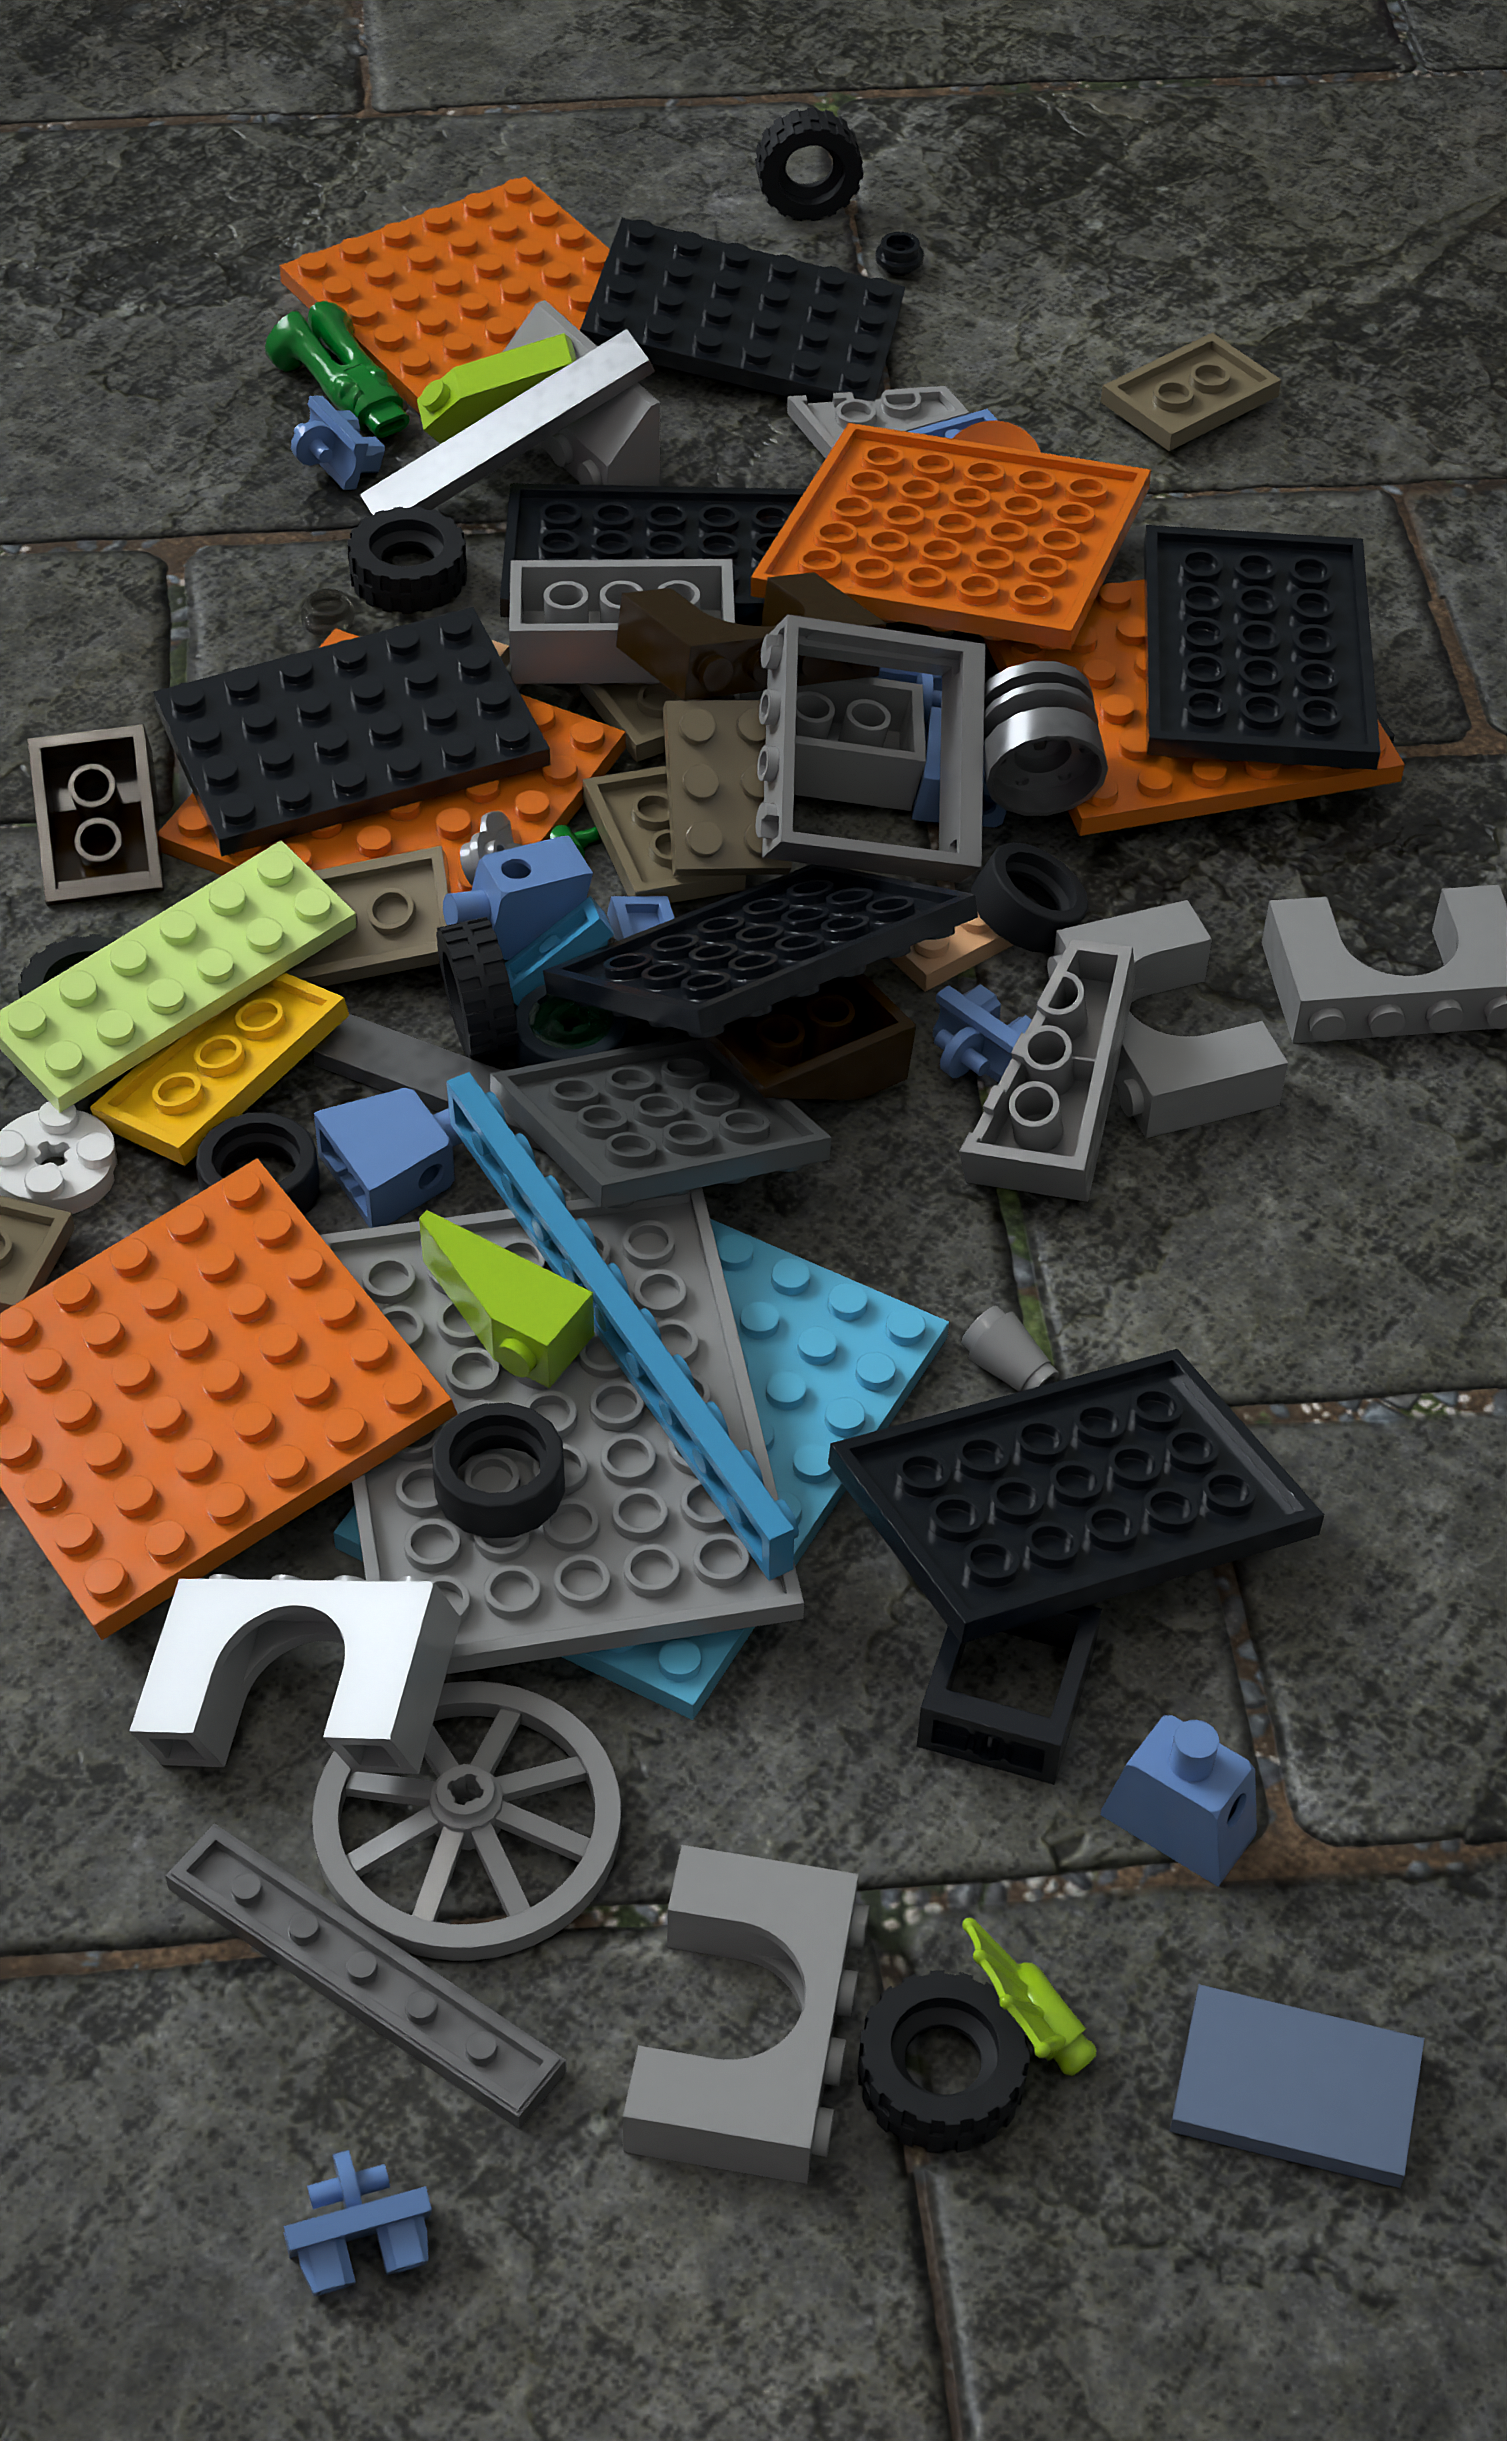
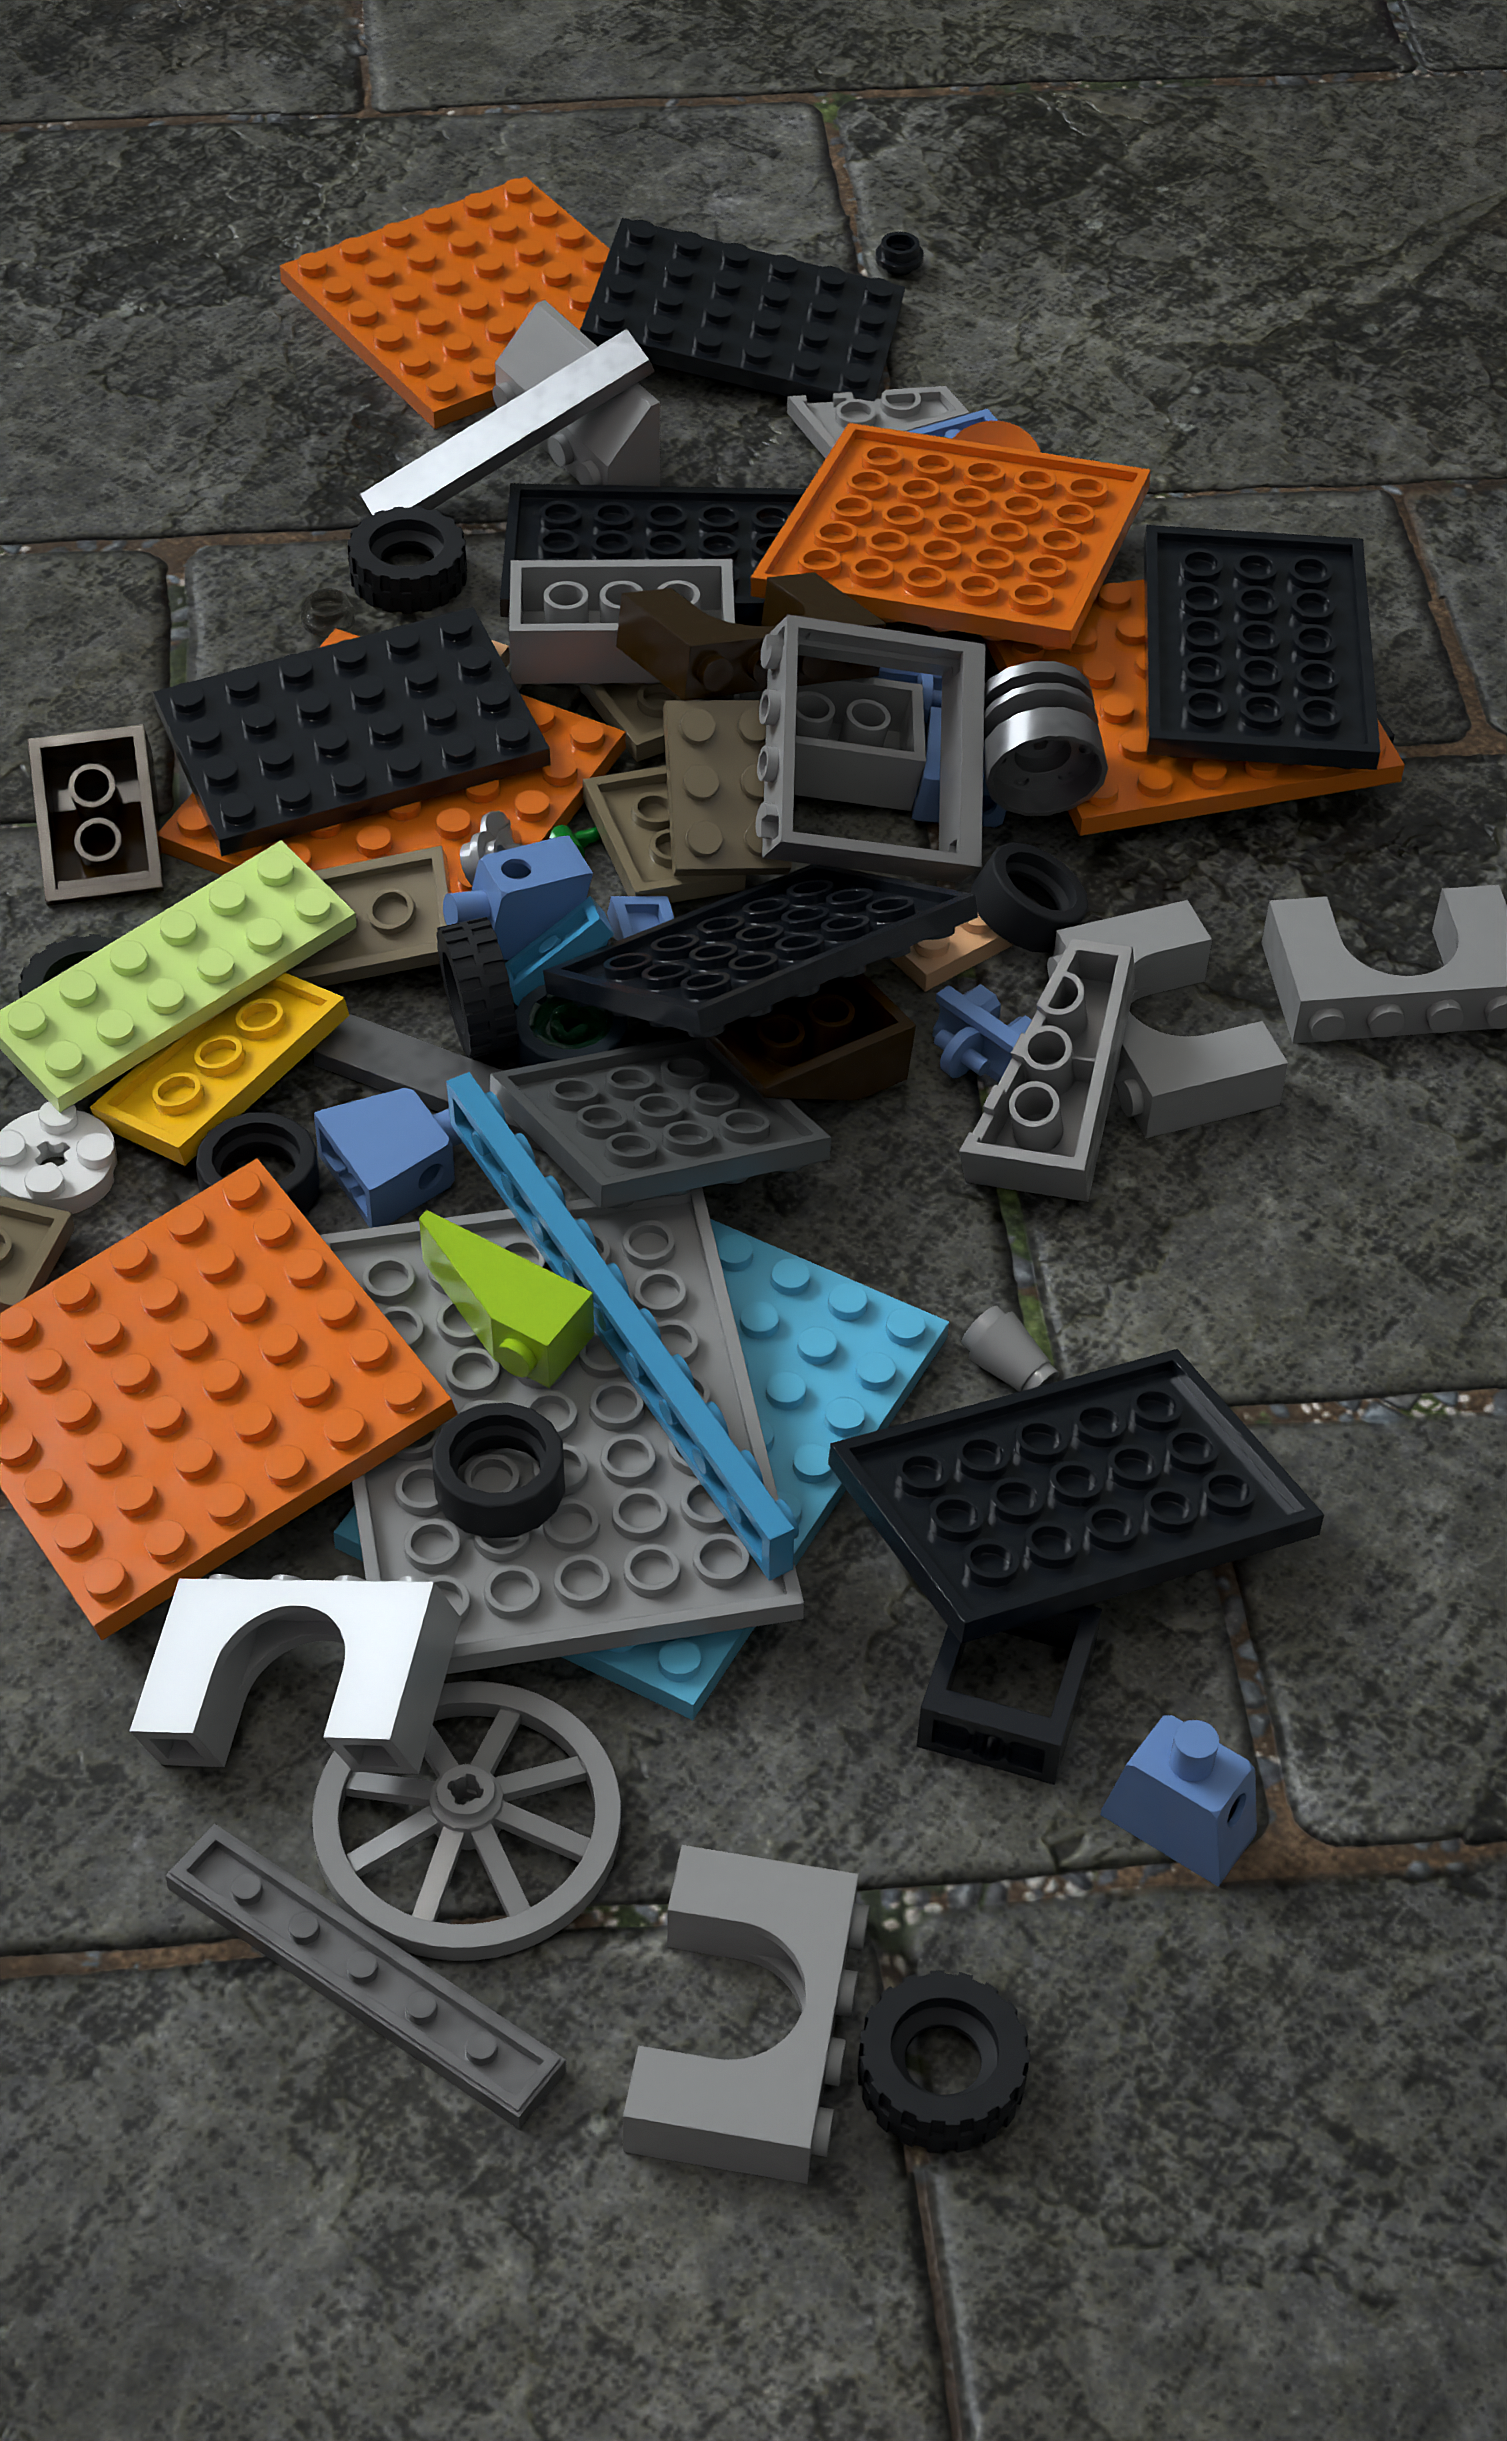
green piece [265,301,410,438] -> none
medium blue hips [284,2150,432,2296] -> none
medium blue hips [291,396,385,490] -> none
lime slope [417,333,577,444] -> none
black tyre [755,108,864,221] -> none
lime arm [962,1917,1096,2076] -> none
dark tan plate [1101,333,1281,451] -> none
sand blue tile [1169,1984,1424,2188] -> none

